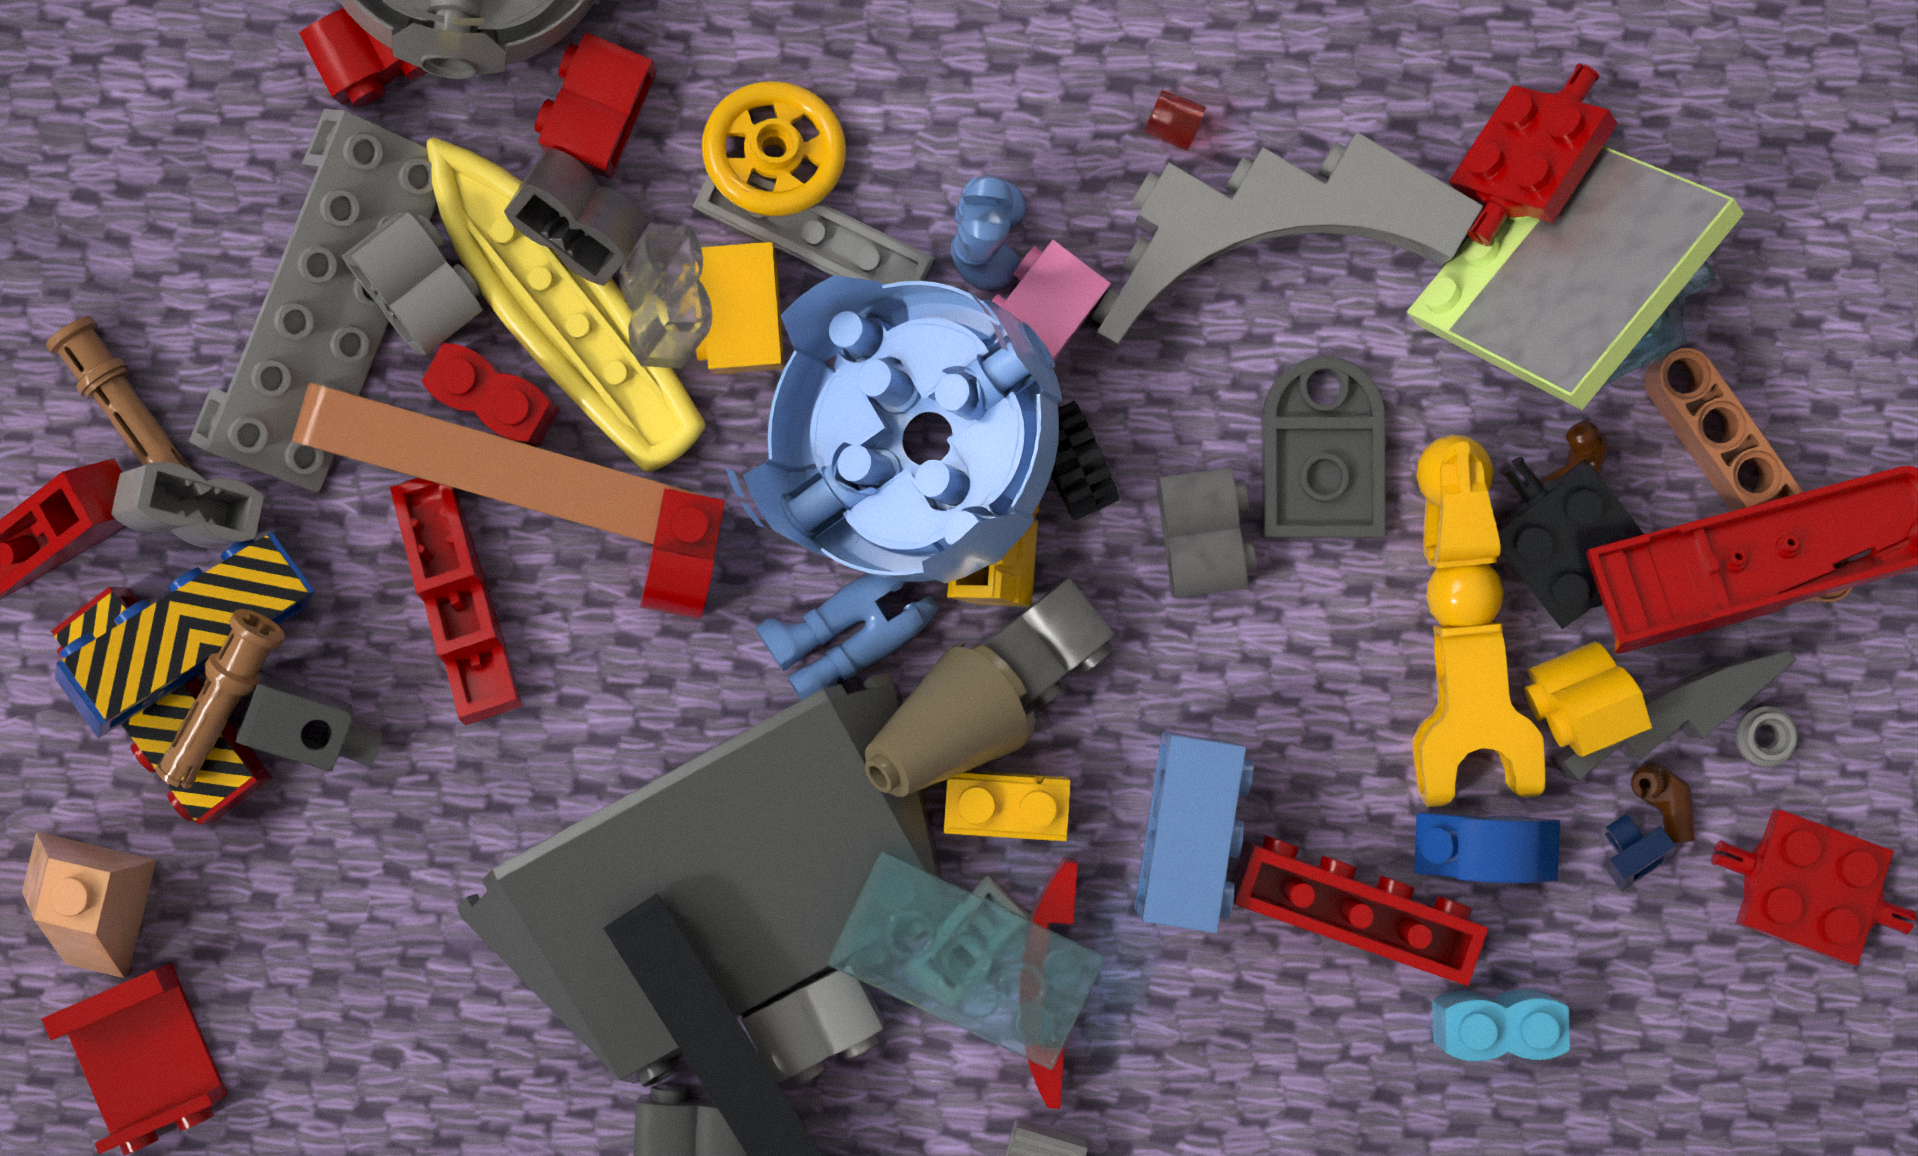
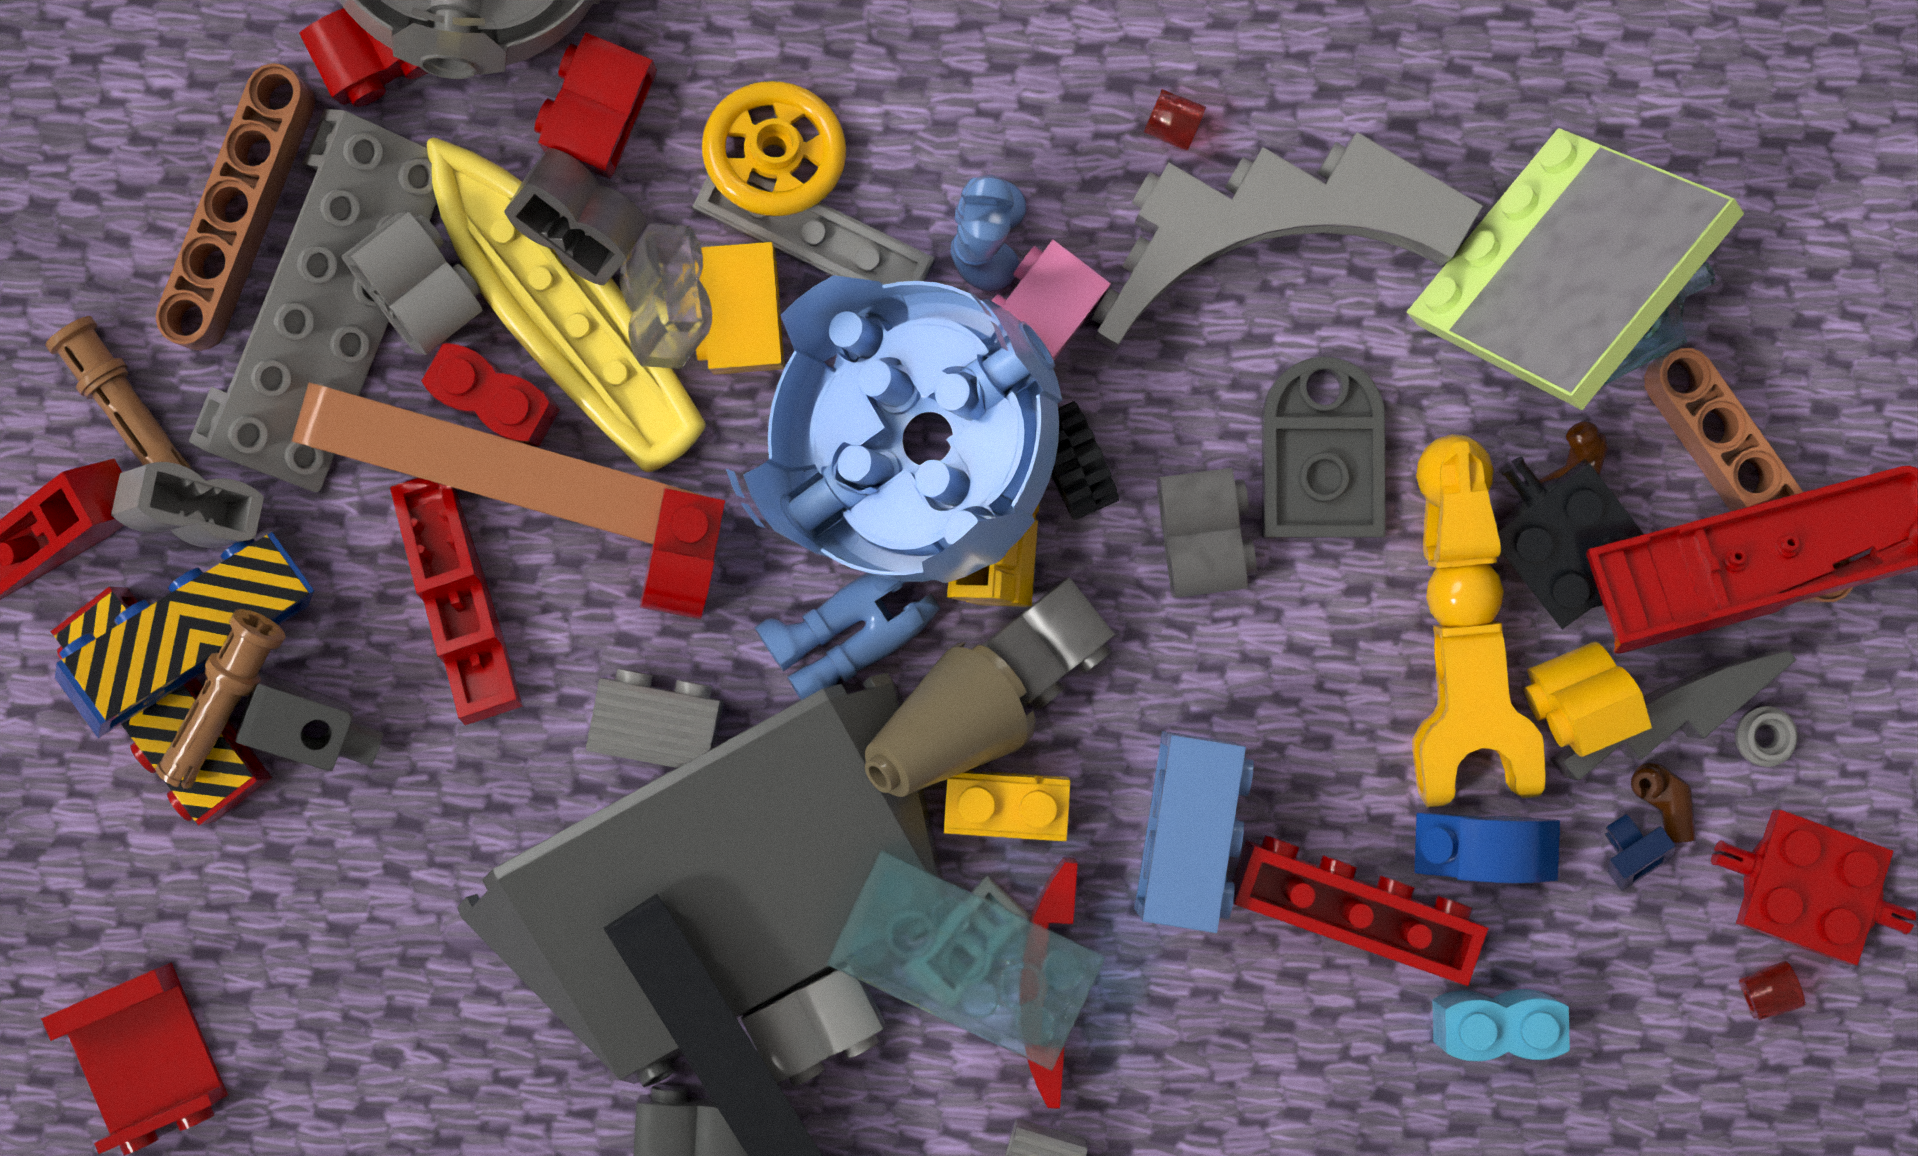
light nougat slope [22,832,156,978] -> none
red plate [1449,63,1618,247] -> none
none -> nougat beam [155,63,315,351]
none -> light grey brick [586,668,724,768]
none -> clear red hose [1739,961,1806,1020]

